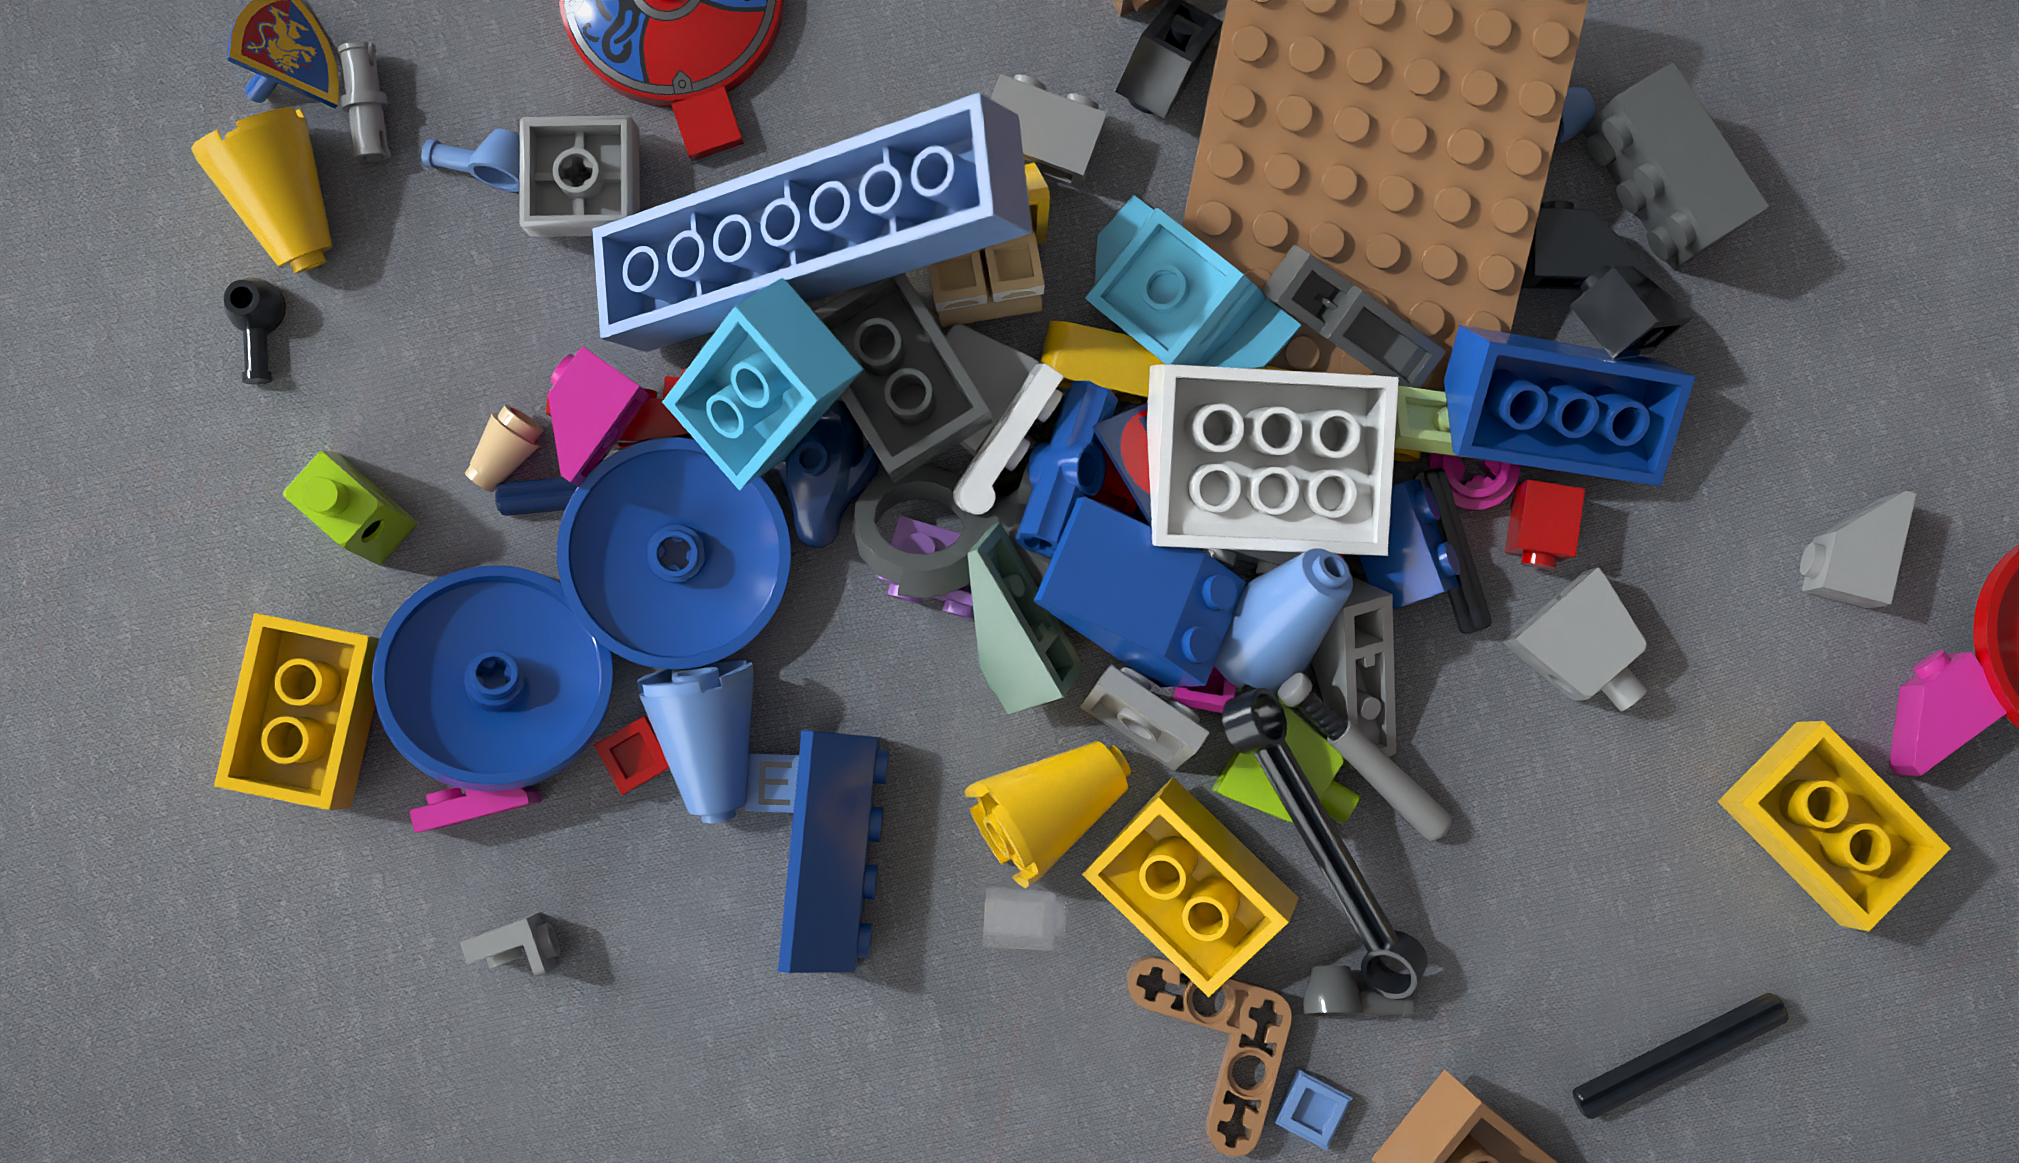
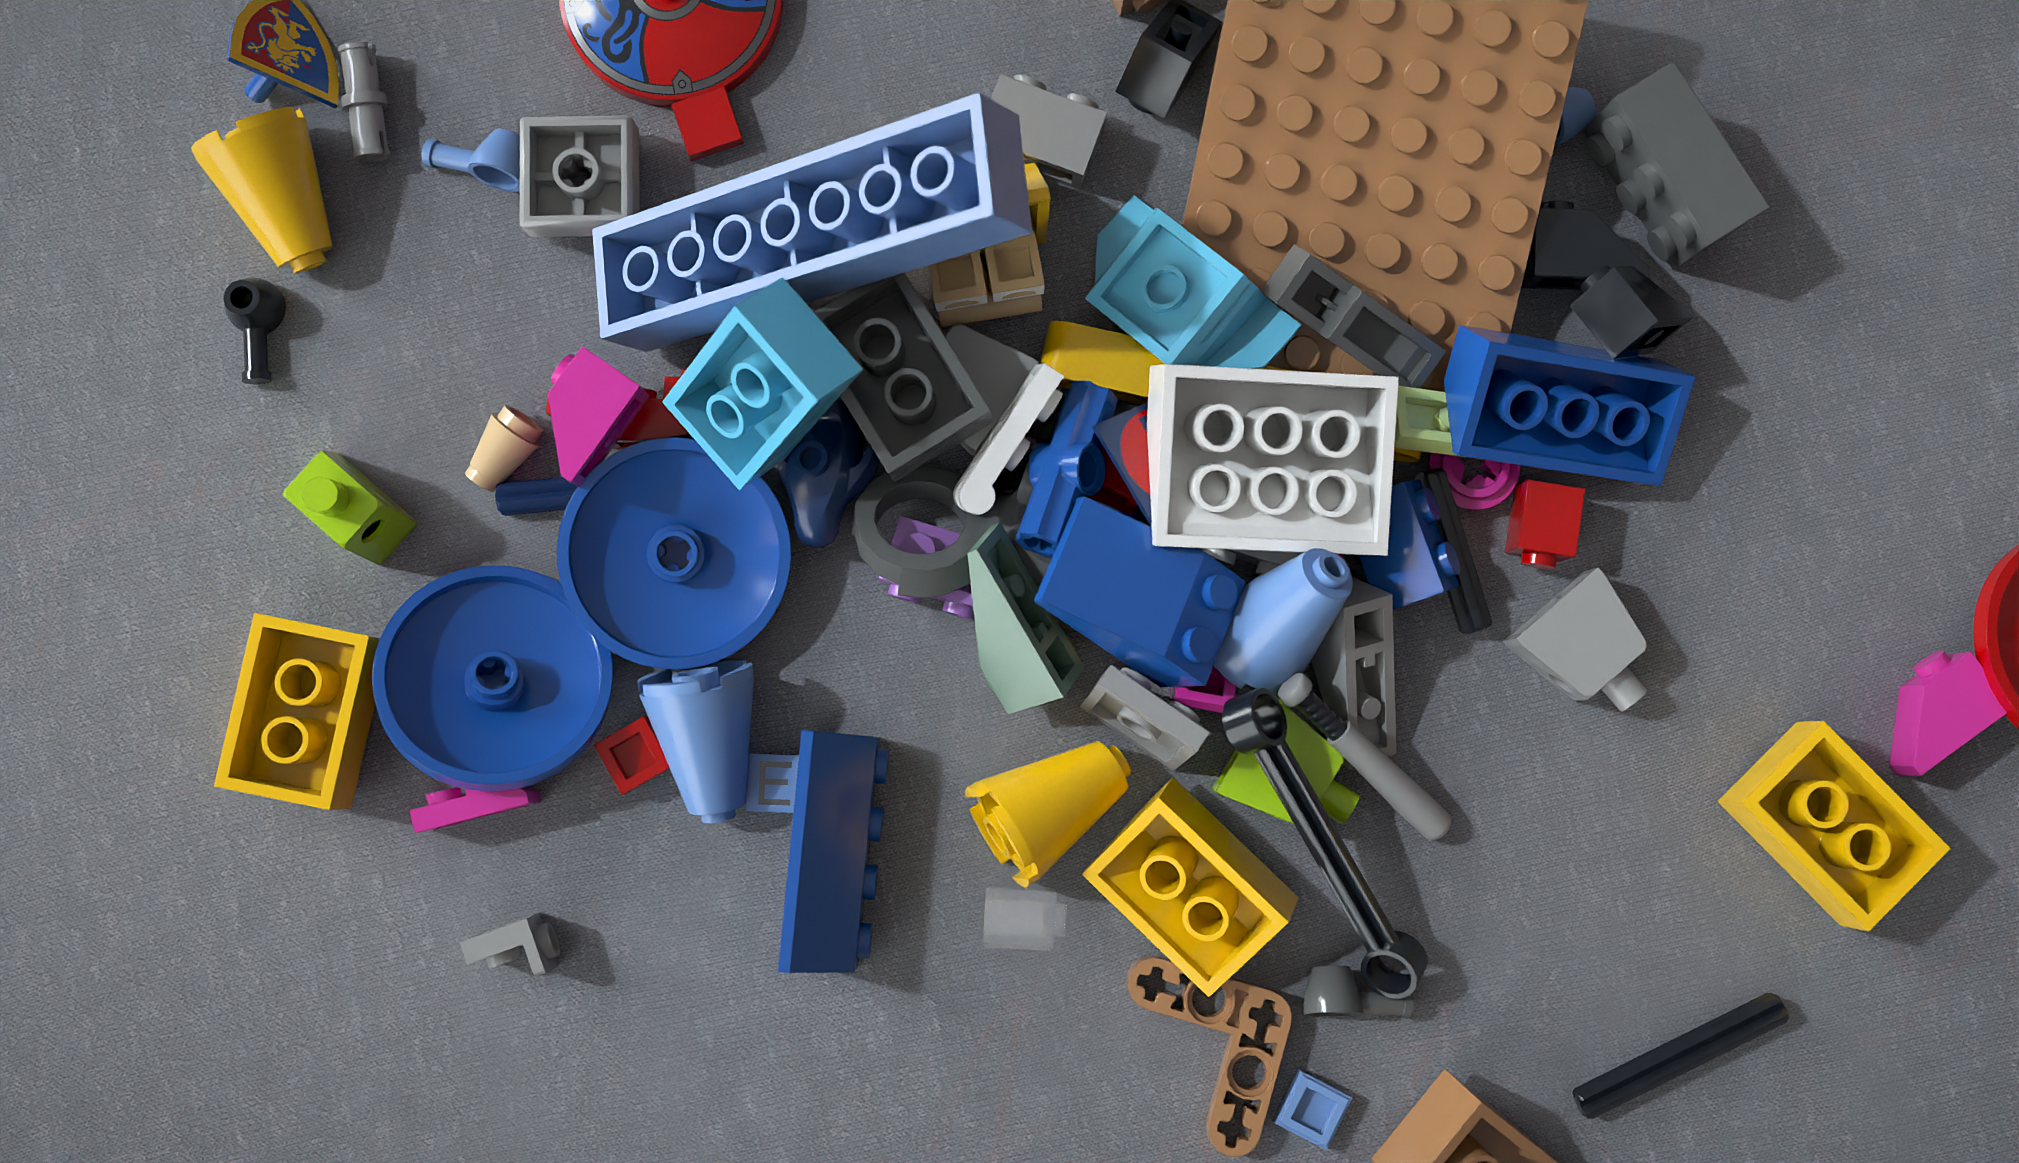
light grey slope [1800,491,1917,609] -> none

